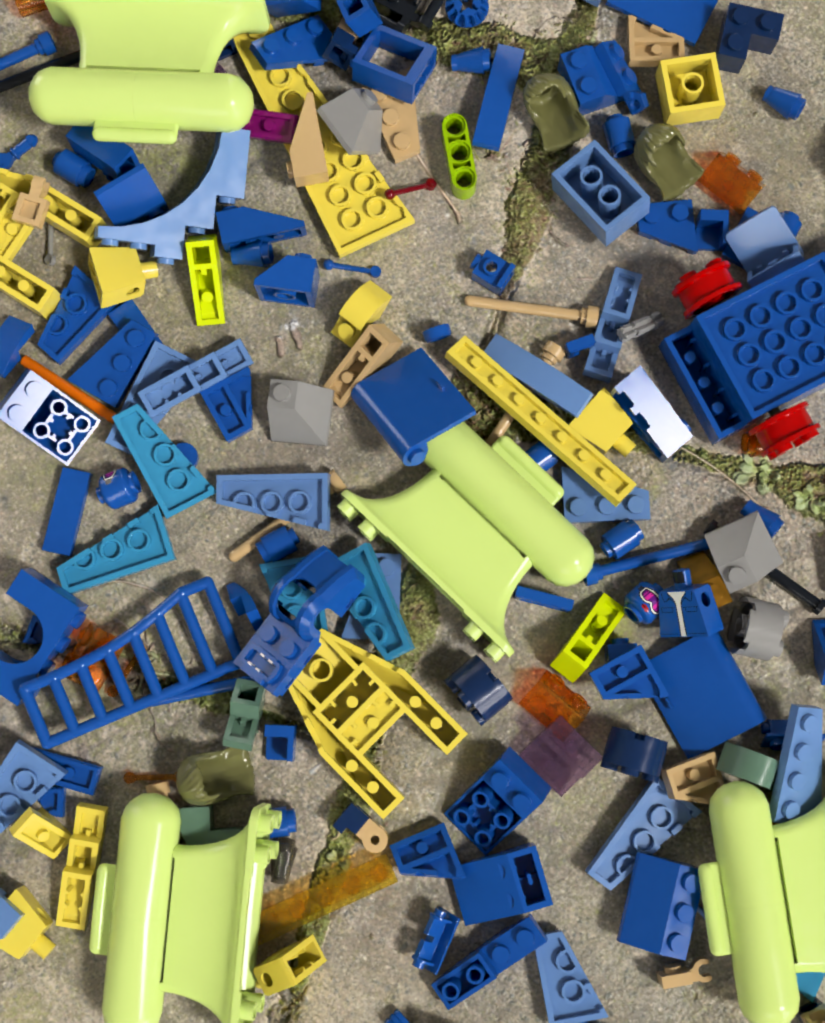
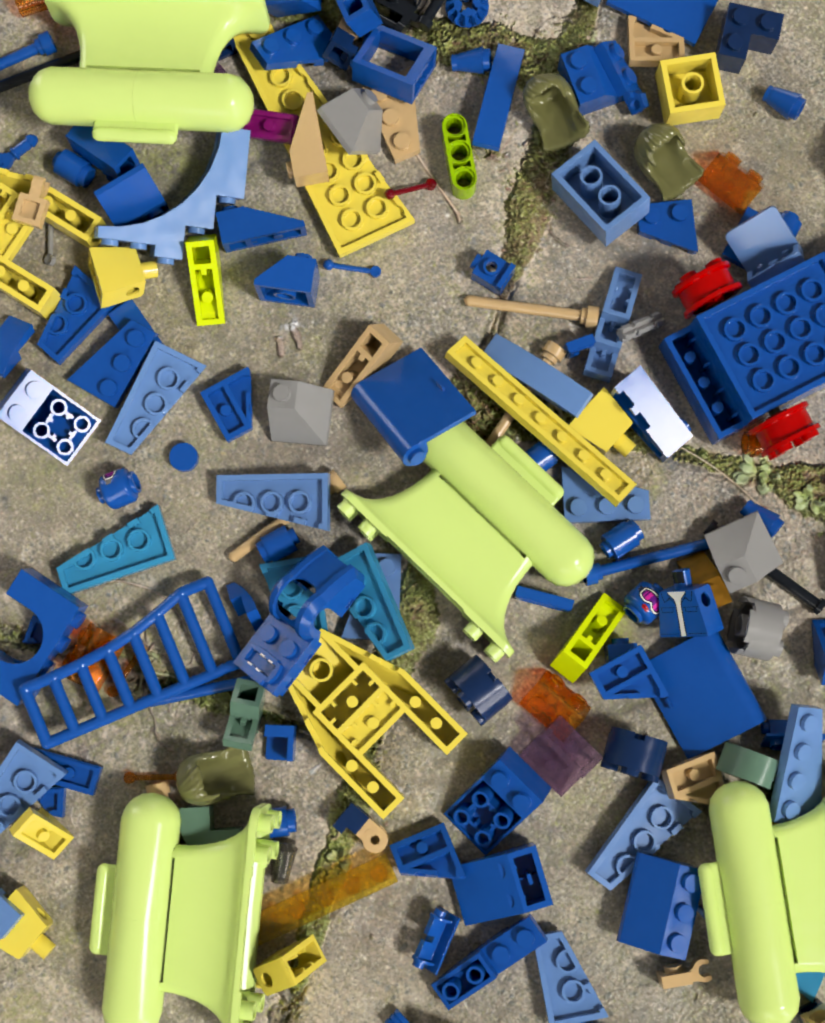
orange bar [20,355,117,424] -> none
blue tile [42,467,93,557] -> none
light yellow slope [56,802,109,931] -> none
dark azure wing [112,404,216,519] -> none
medium blue slope [137,338,254,418] -> none
blue cone [231,239,274,268] -> none
light yellow brick [331,280,392,348] -> none
blue tile [422,324,452,343] -> none
blue brick [602,113,636,158] -> none
blue panel [695,209,729,252] -> none

